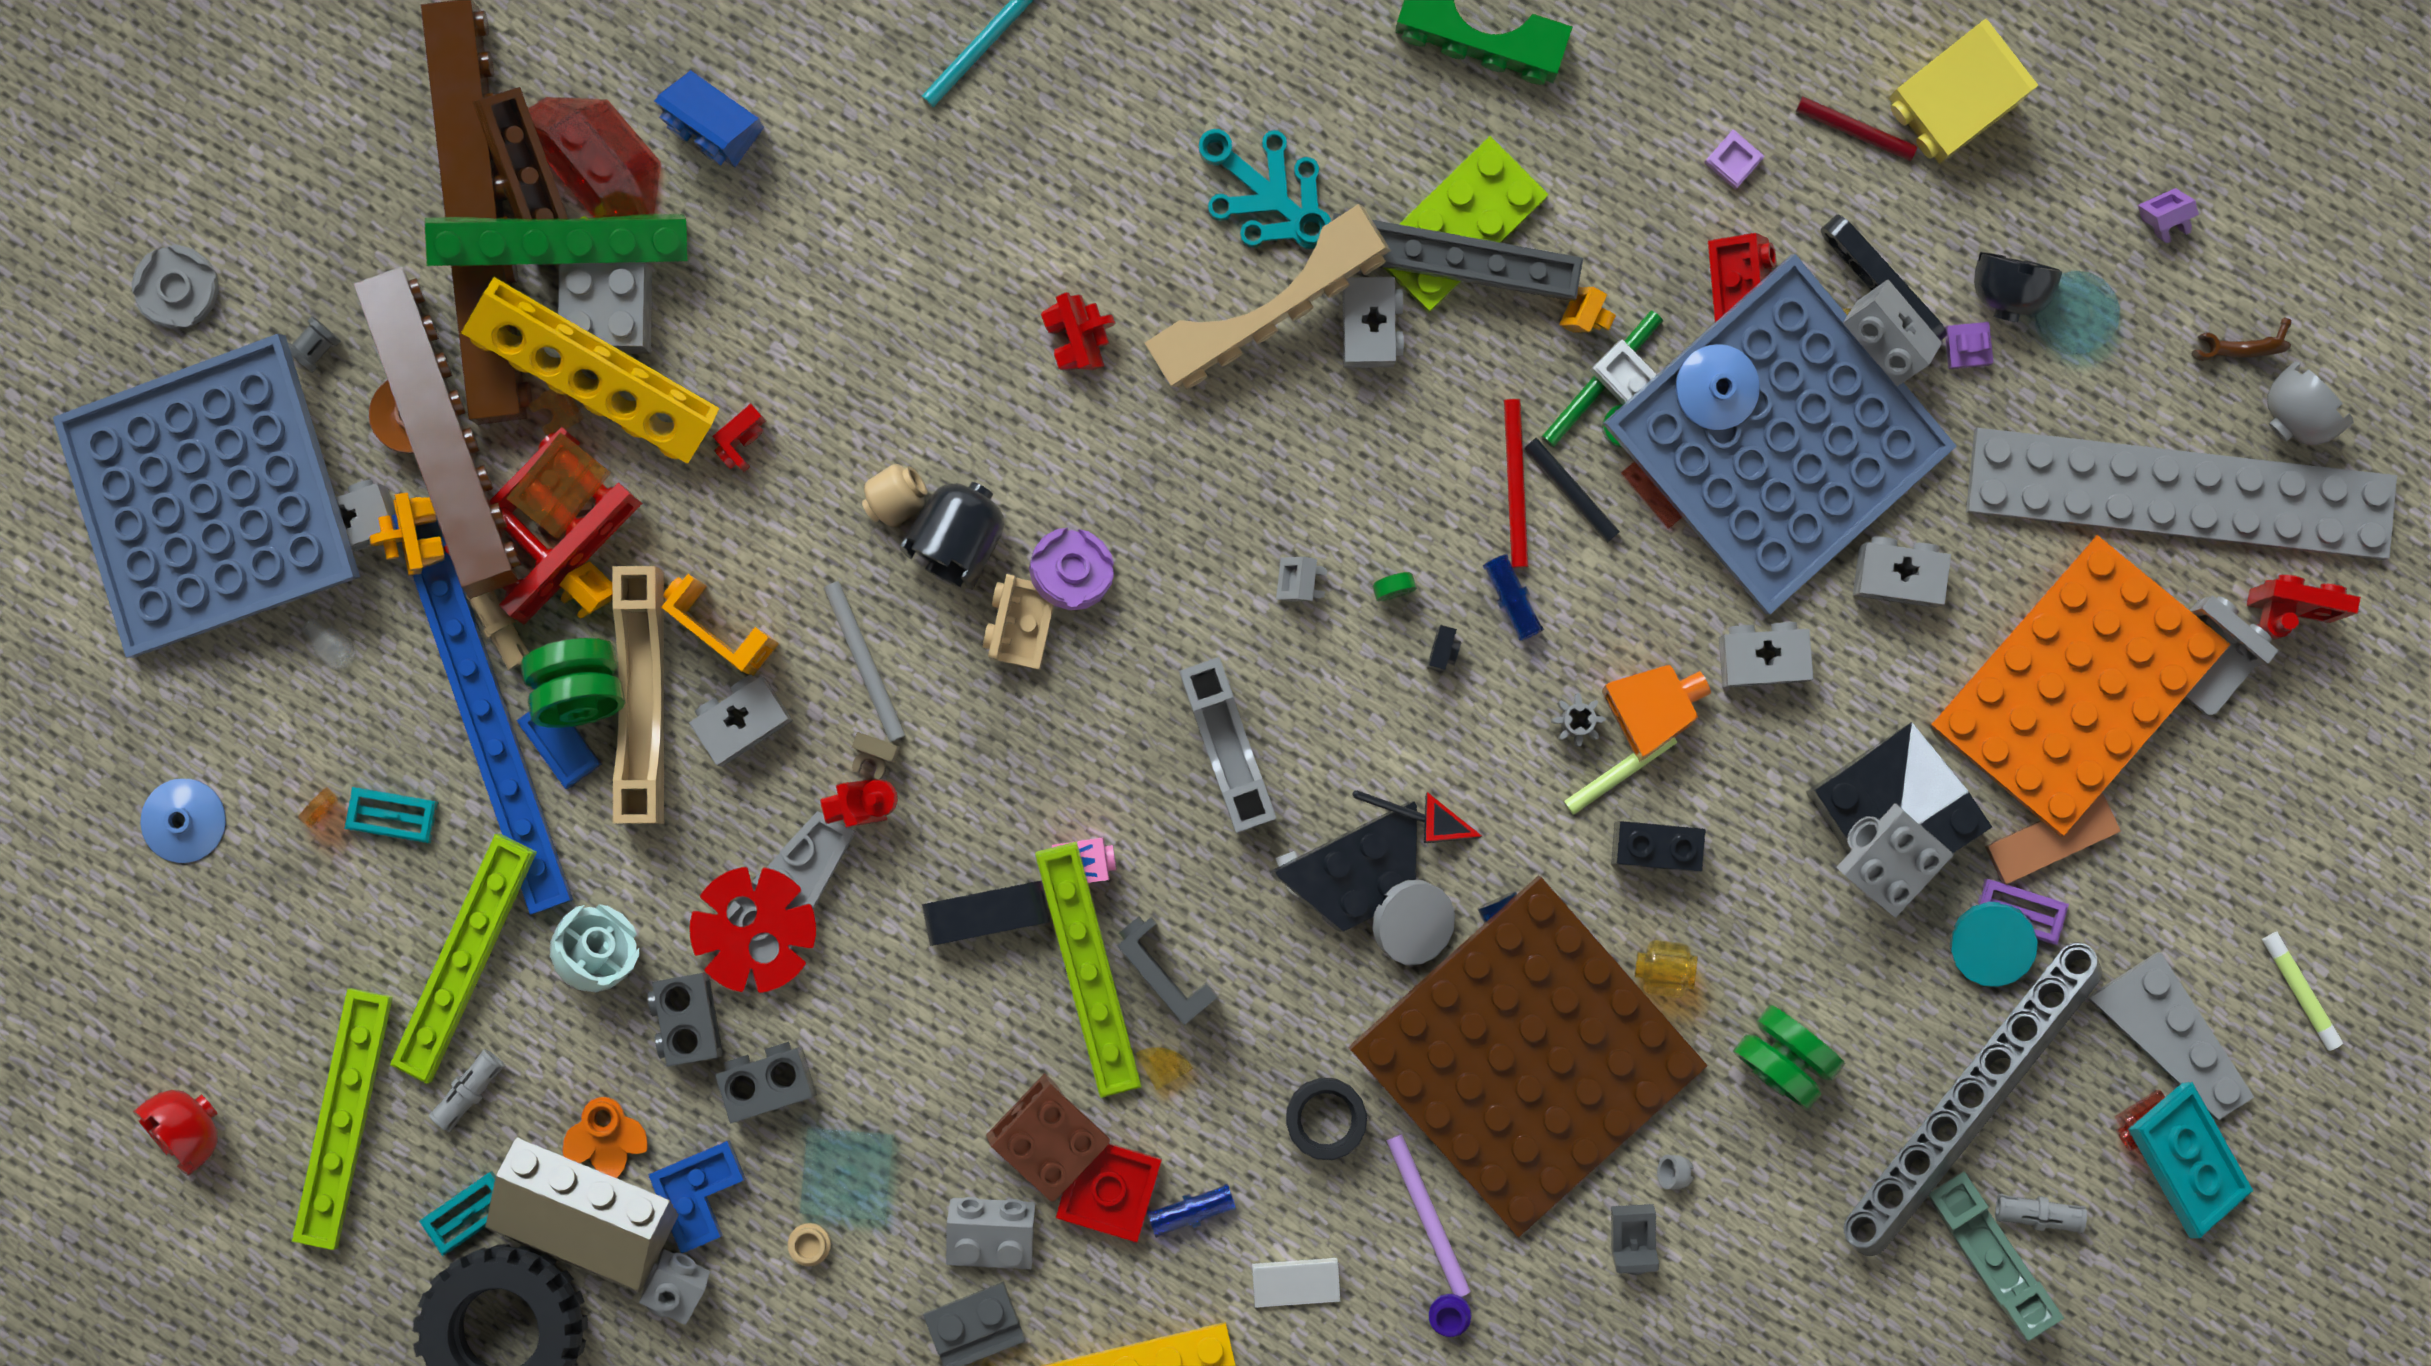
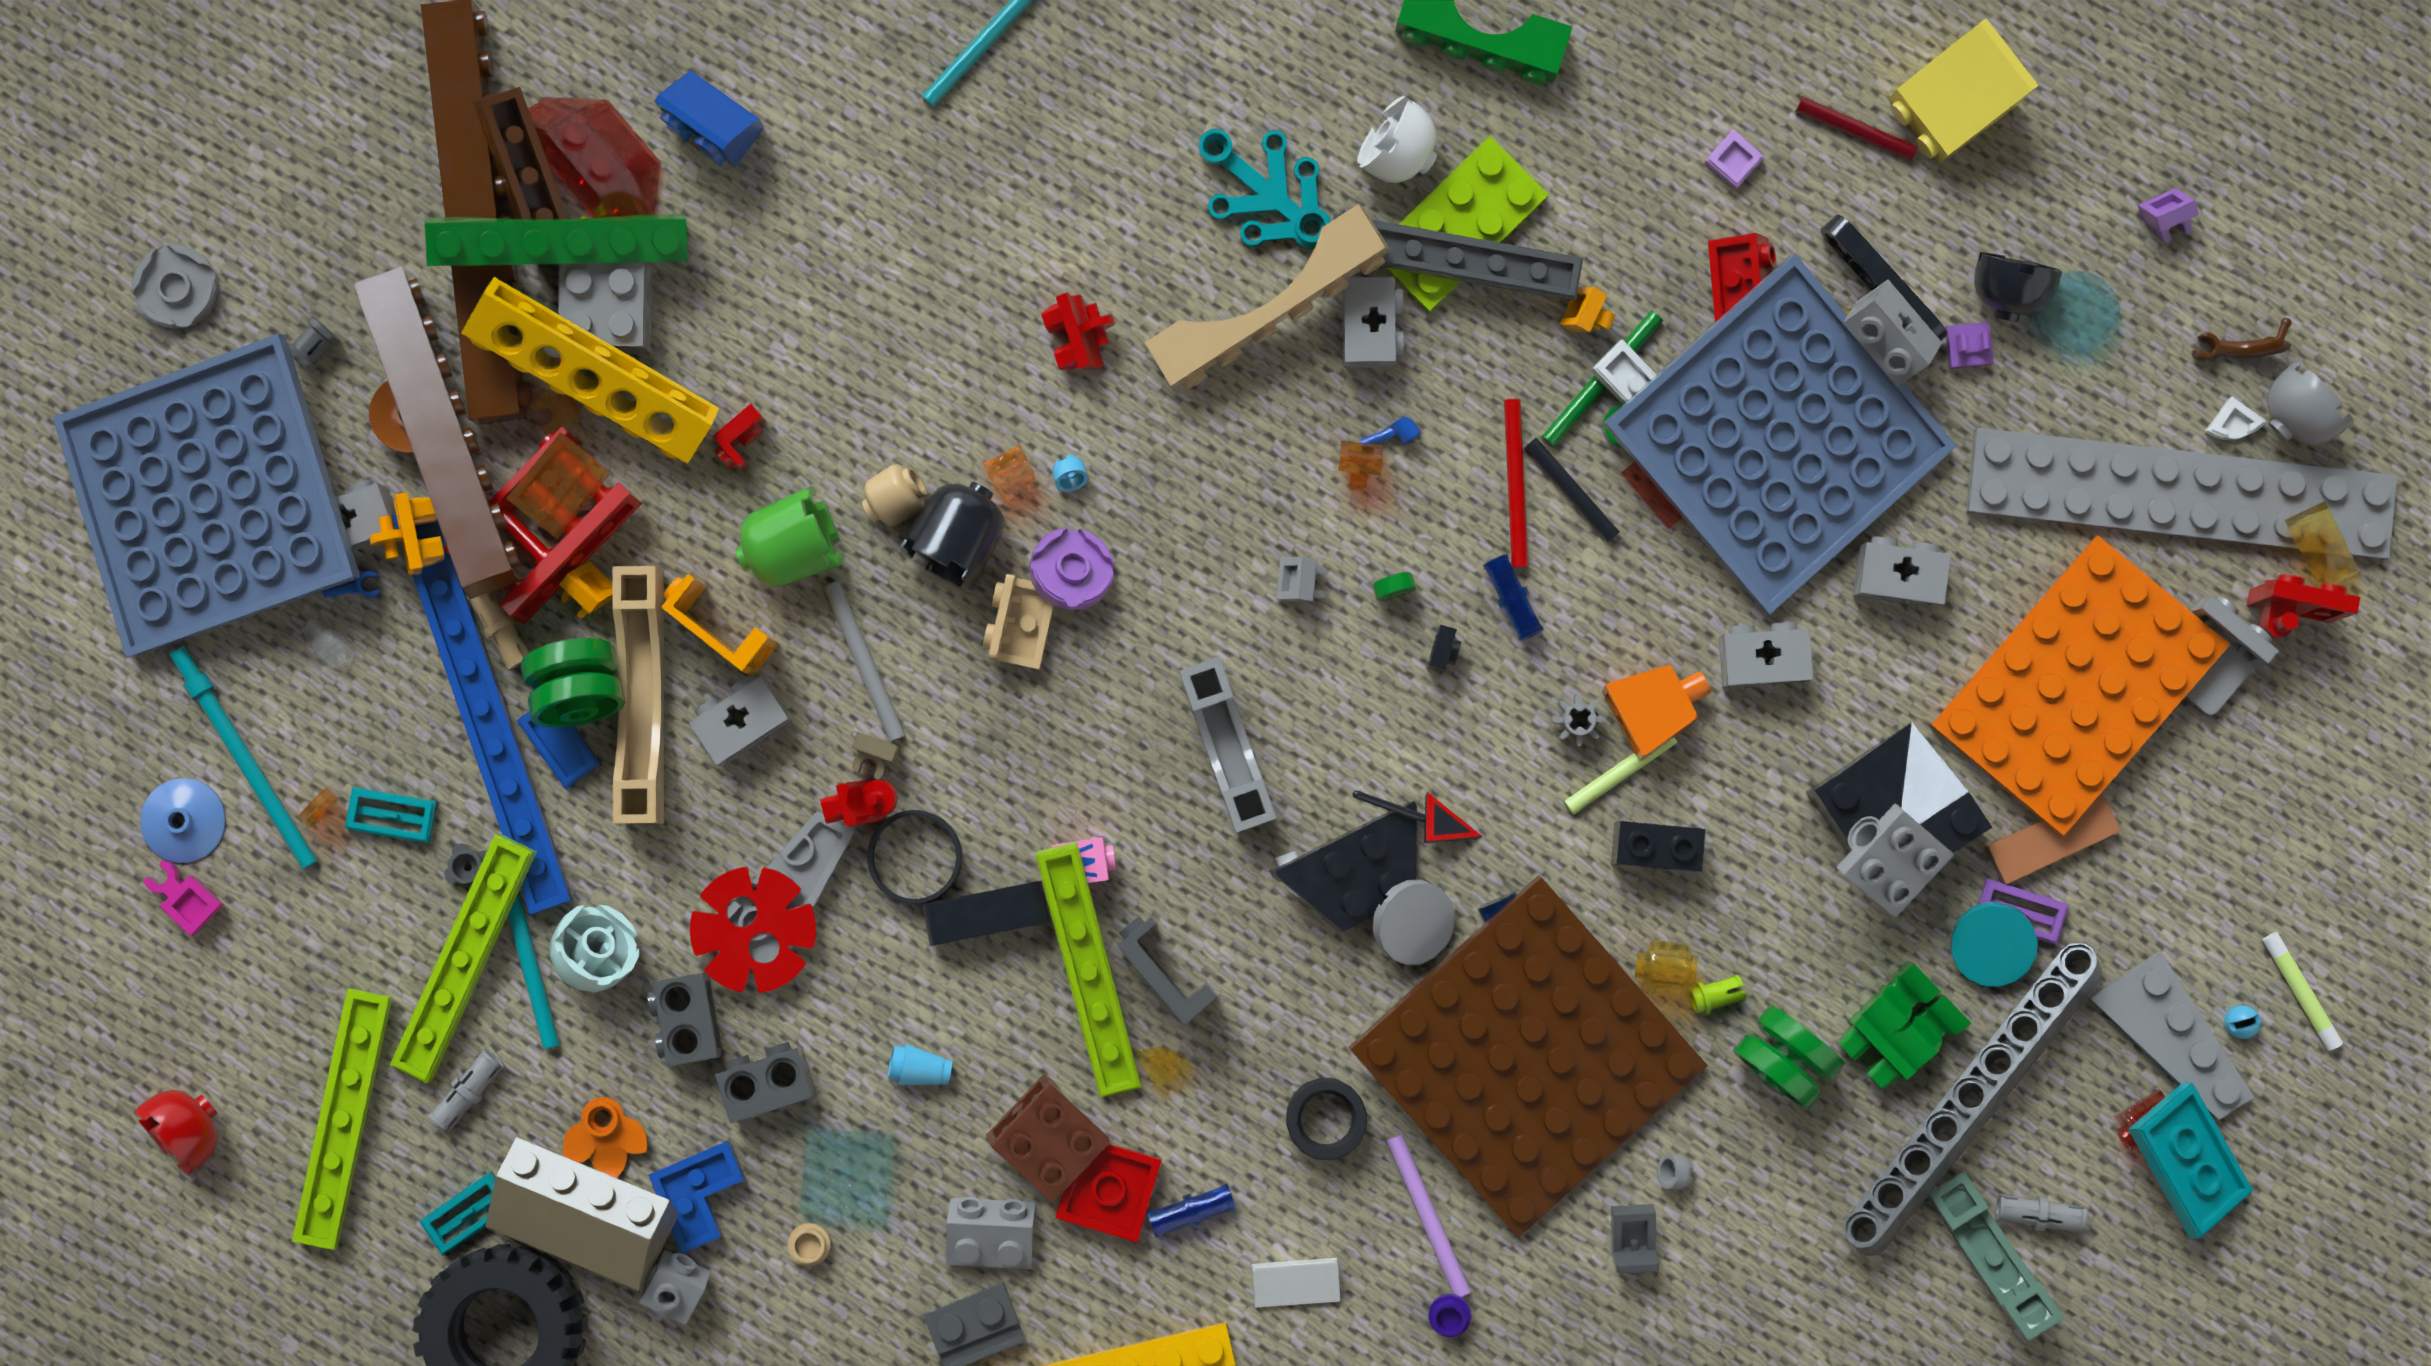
medium blue dish [1676,344,1760,430] -> none
none -> dark pink plate [143,861,225,936]
none -> teal bar [169,646,317,870]
none -> blue hand [322,571,382,598]
none -> dark grey plate [444,843,487,889]
none -> teal bar [508,893,560,1049]
none -> bright green cylinder [736,487,844,587]
none -> black tyre [867,810,962,904]
none -> medium azure cone [887,1043,952,1085]
none -> clear orange tile [983,445,1037,503]
none -> medium azure hinge [1053,454,1088,492]
none -> clear orange tile [1338,441,1383,491]
none -> white cylinder [1357,96,1437,183]
none -> blue hand [1359,417,1421,449]
none -> lime pin [1688,974,1746,1016]
none -> green hips [1837,961,1972,1090]
none -> white tile [2205,397,2266,440]
none -> medium azure hinge [2224,1005,2261,1039]
none -> clear yellow tile [2285,501,2362,588]

